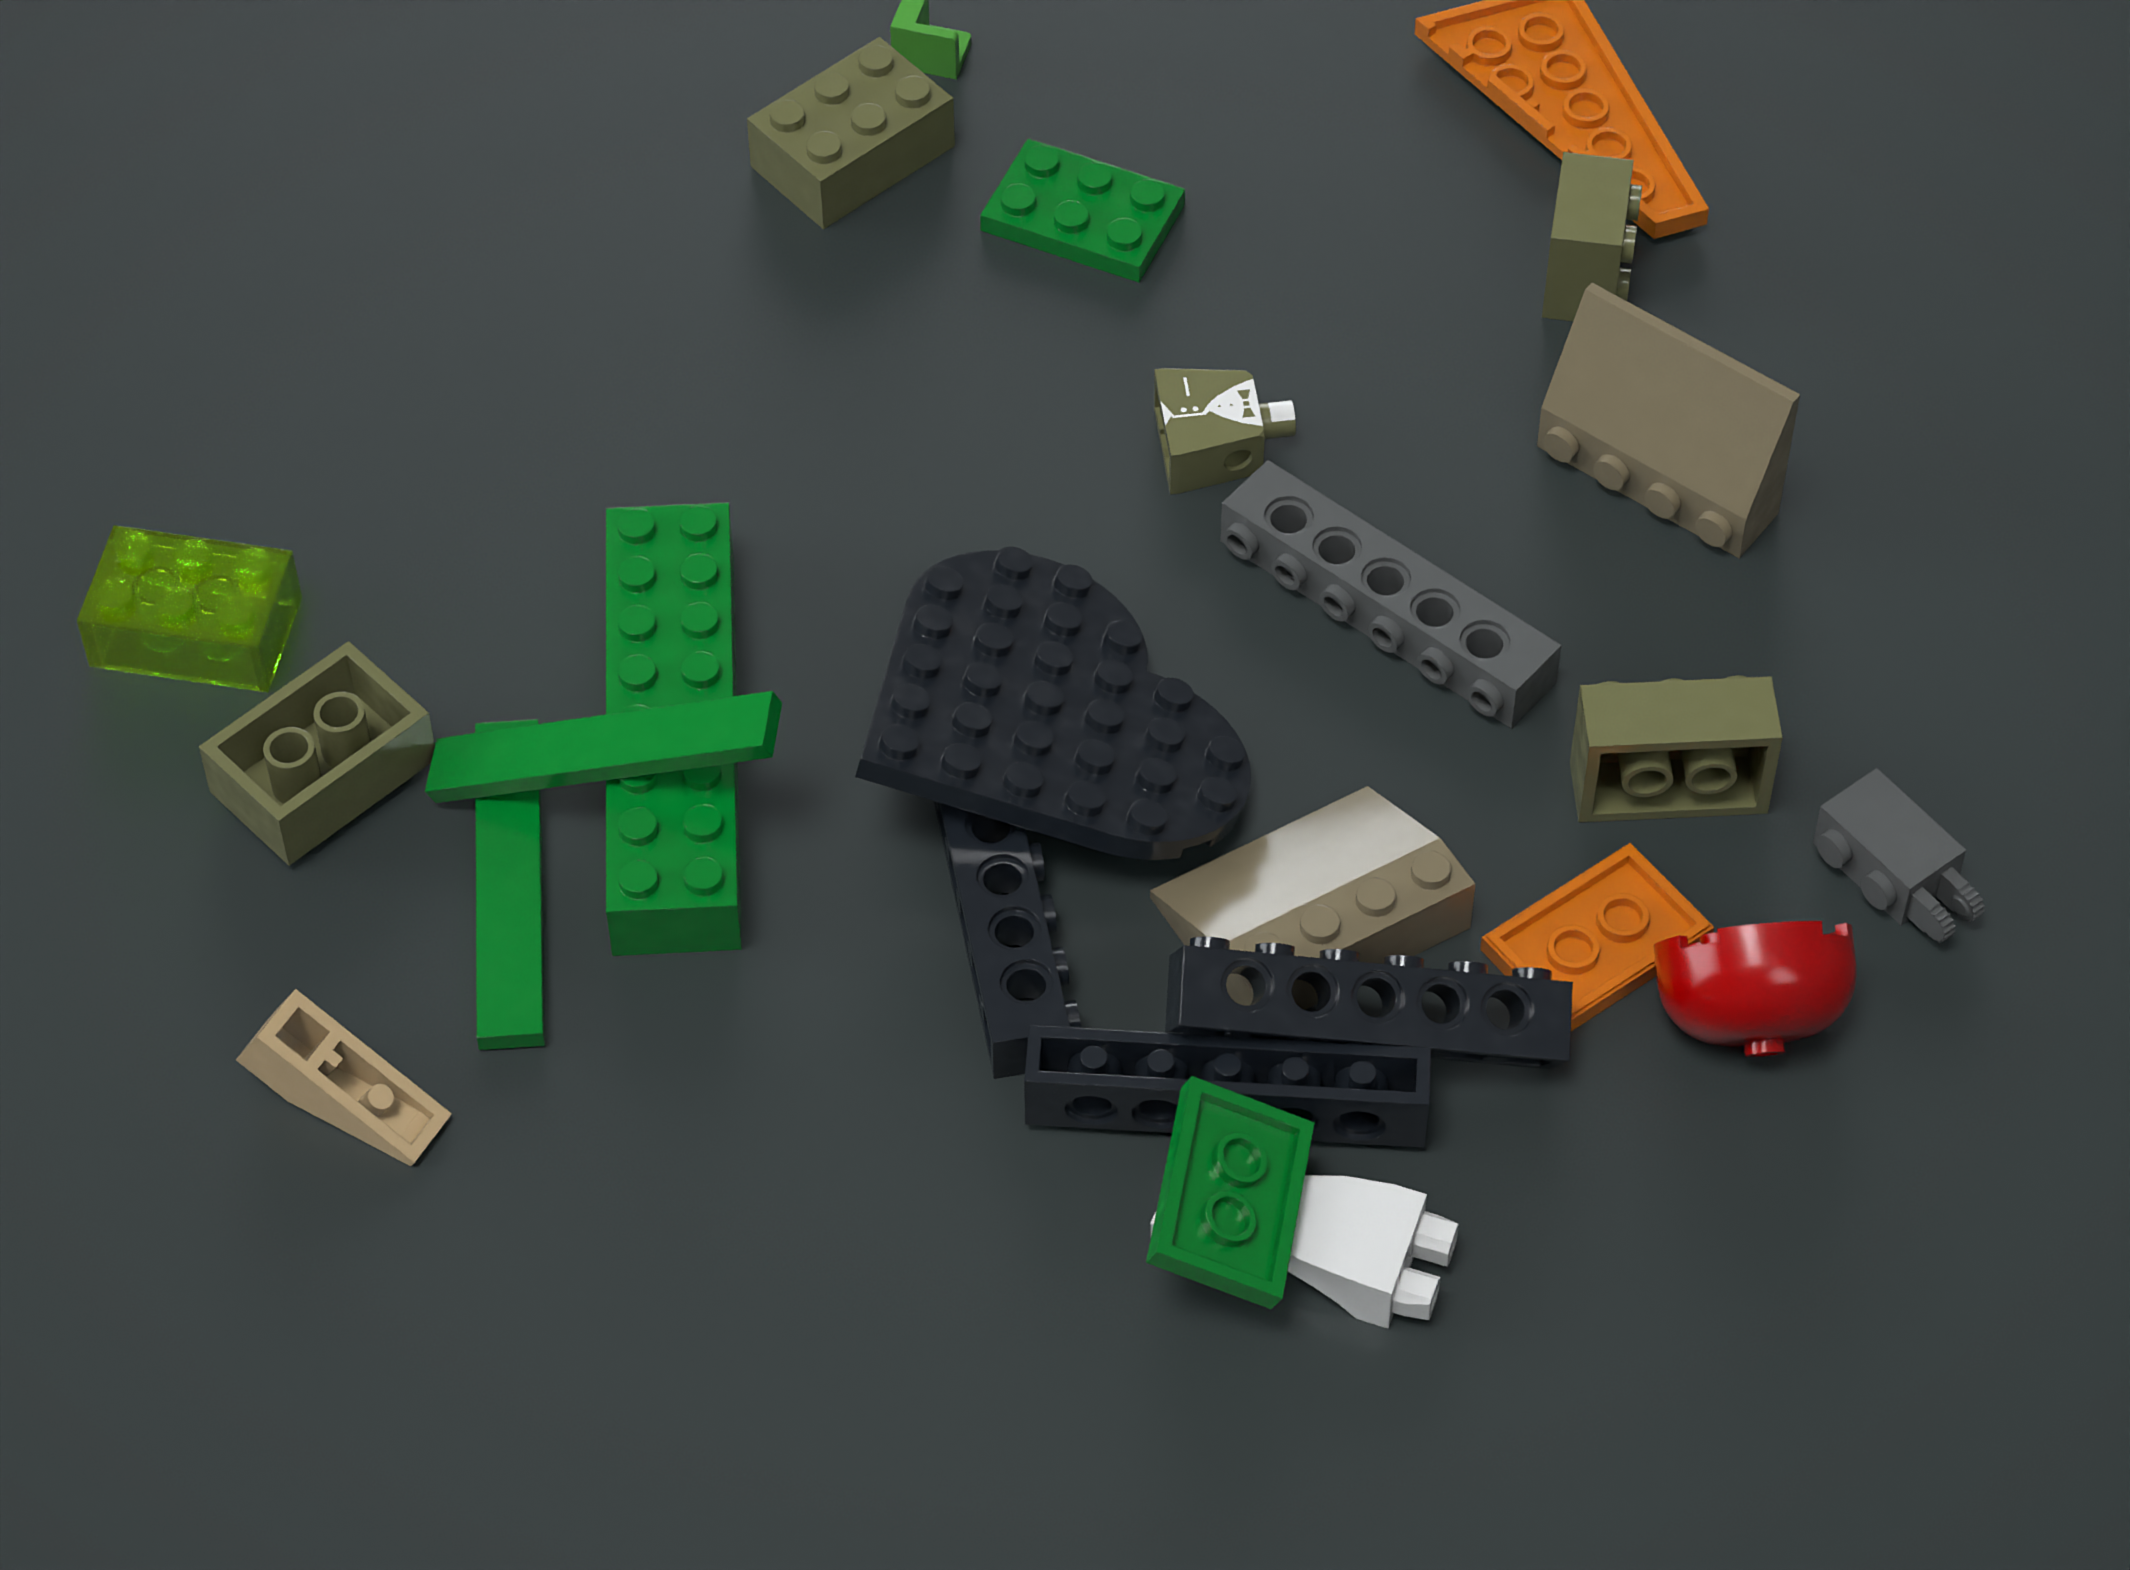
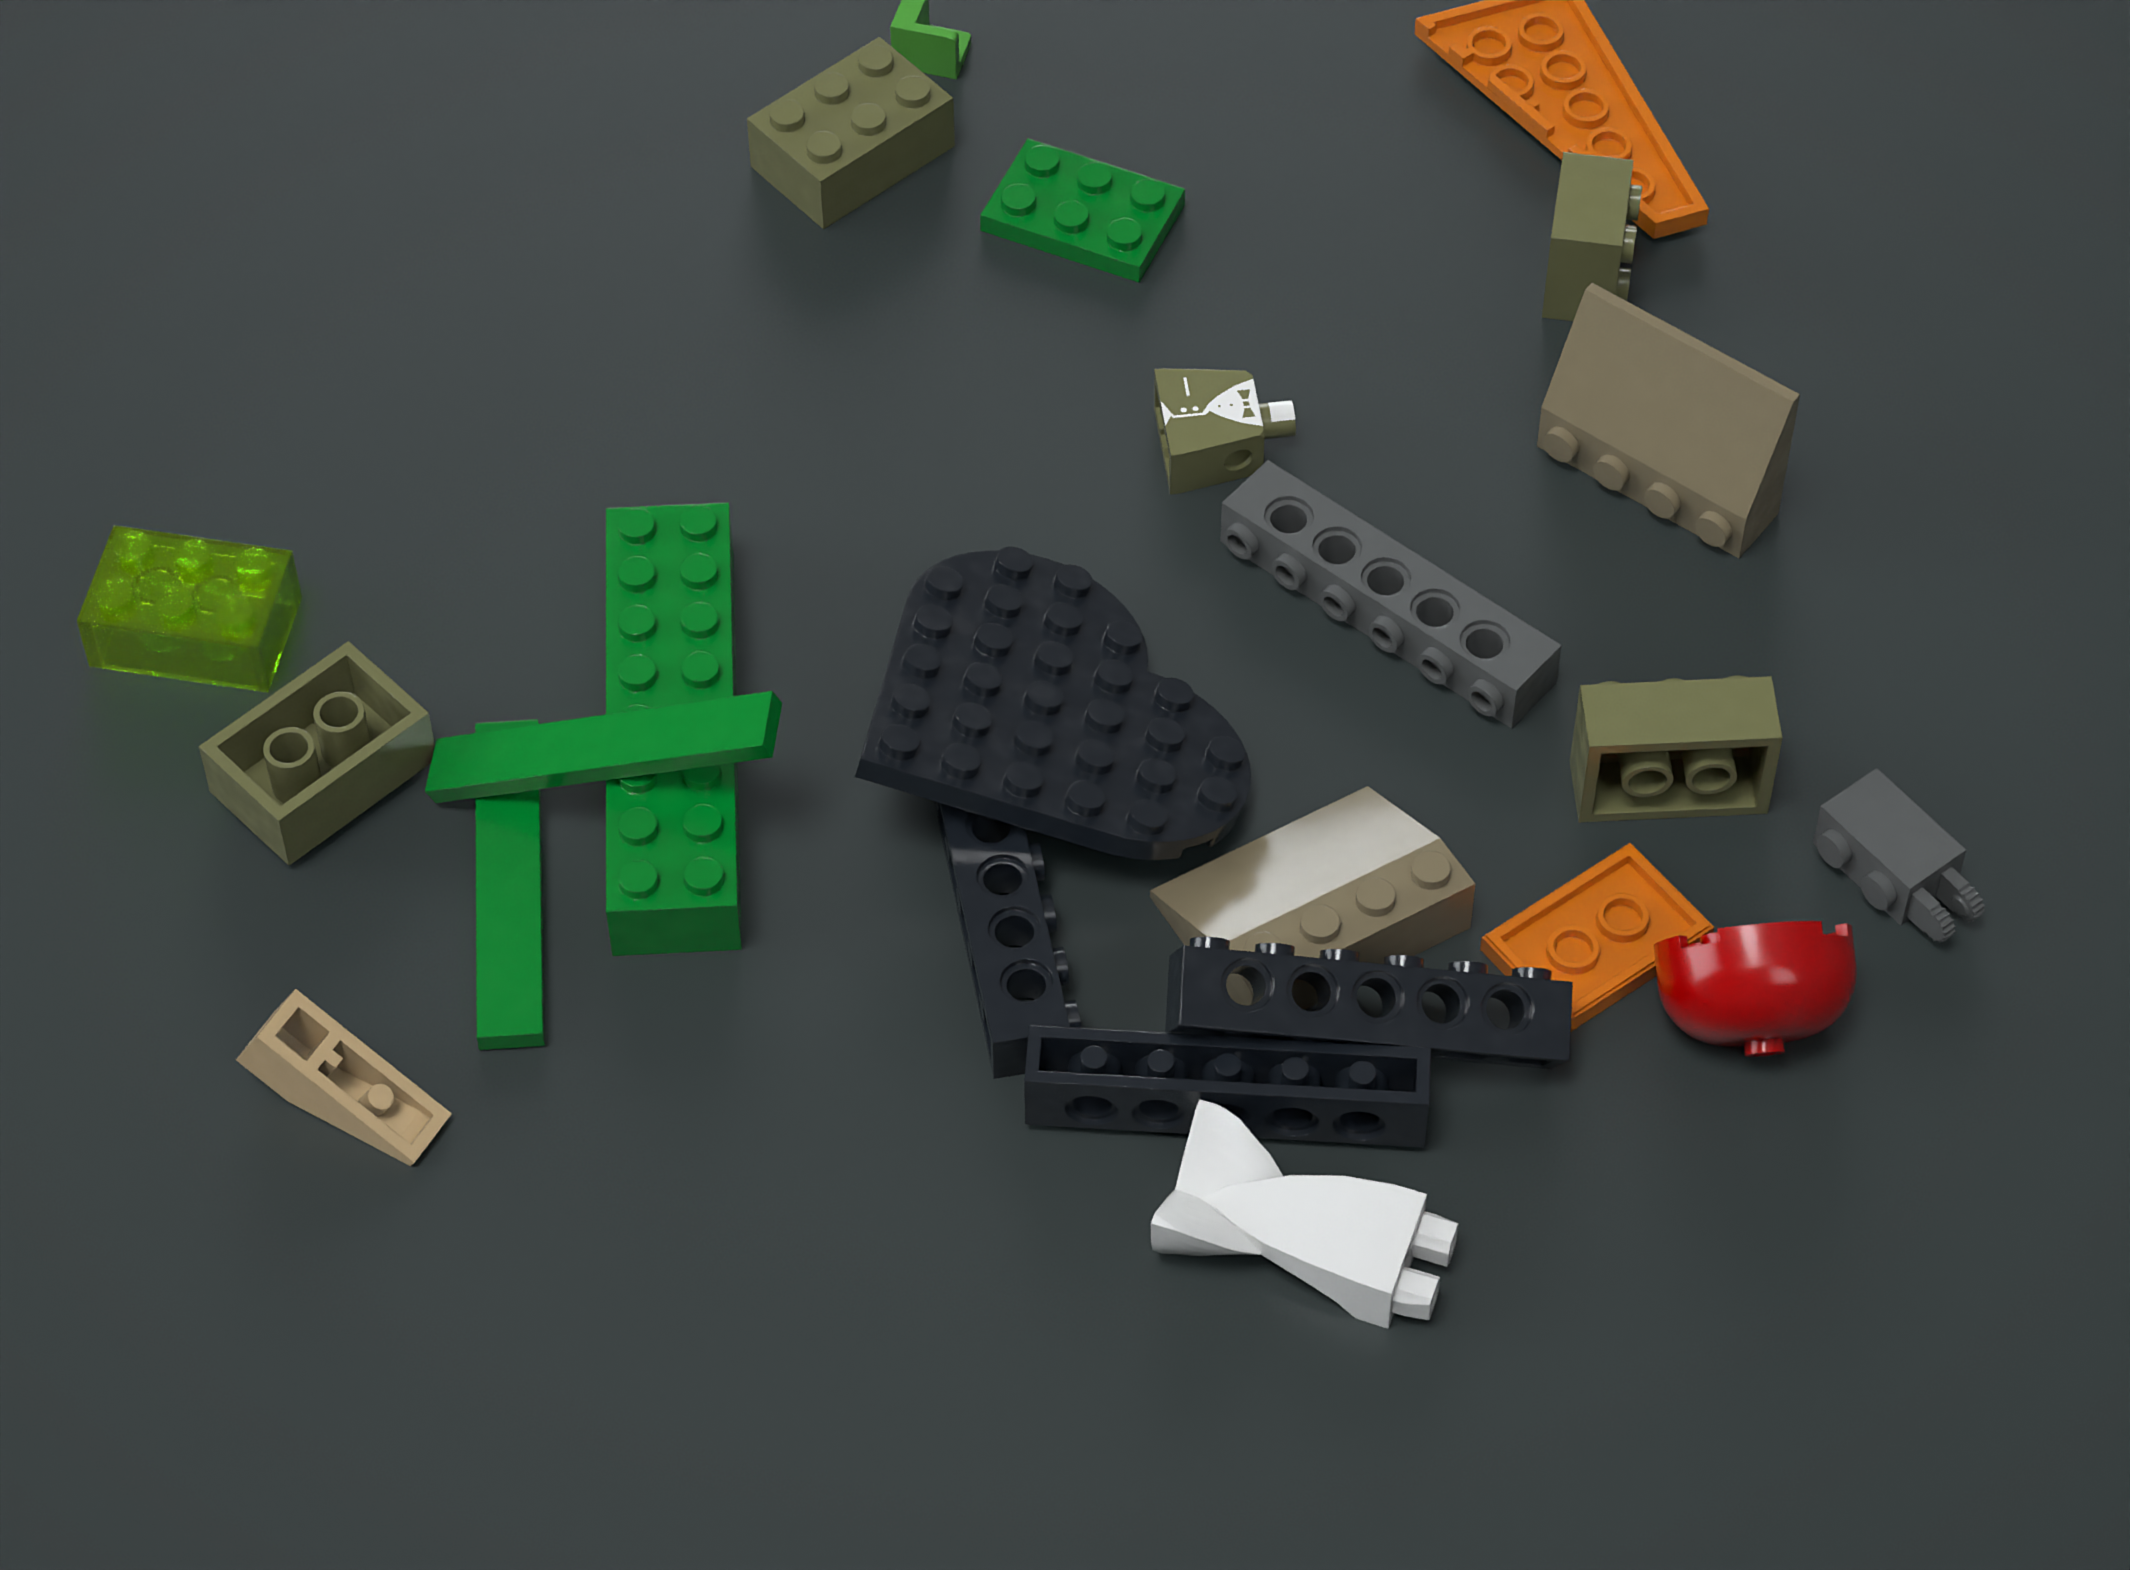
green plate [1146,1076,1314,1309] -> none

